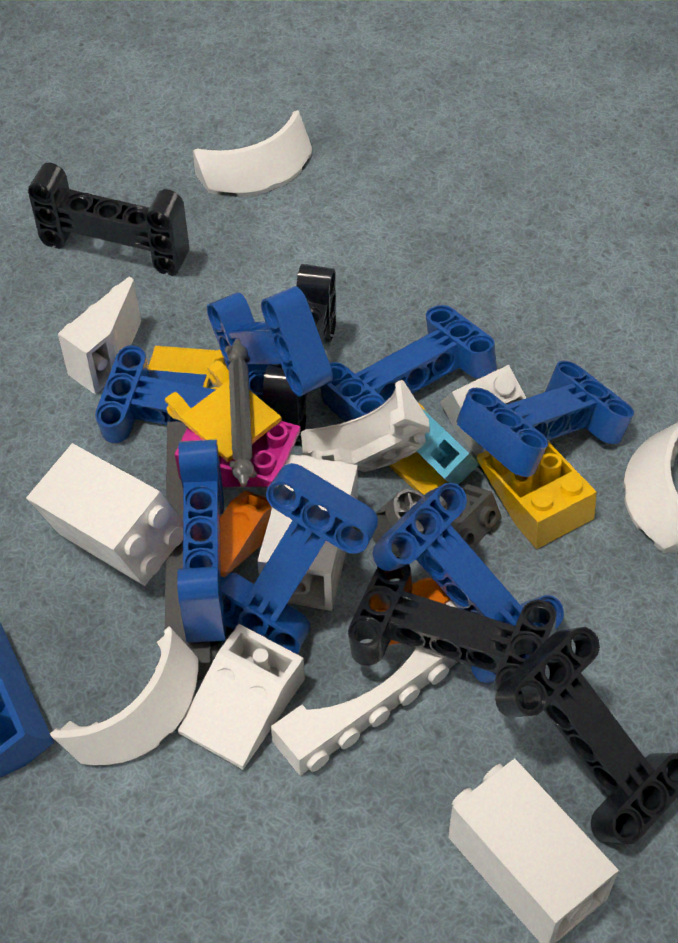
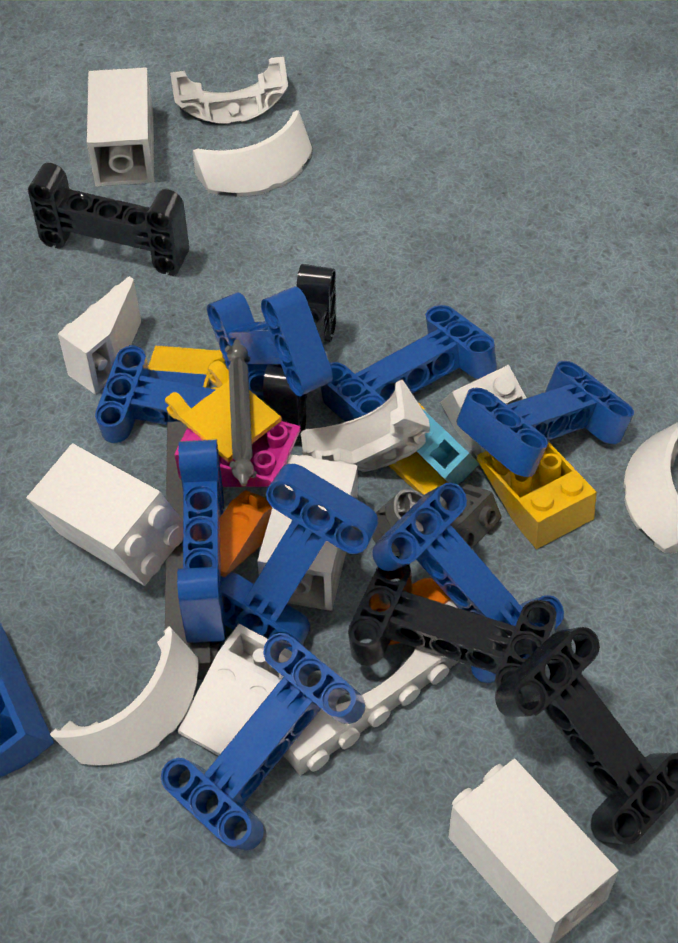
none -> white brick [87,67,154,186]
none -> blue beam [161,633,365,850]
none -> white windscreen [170,56,288,124]

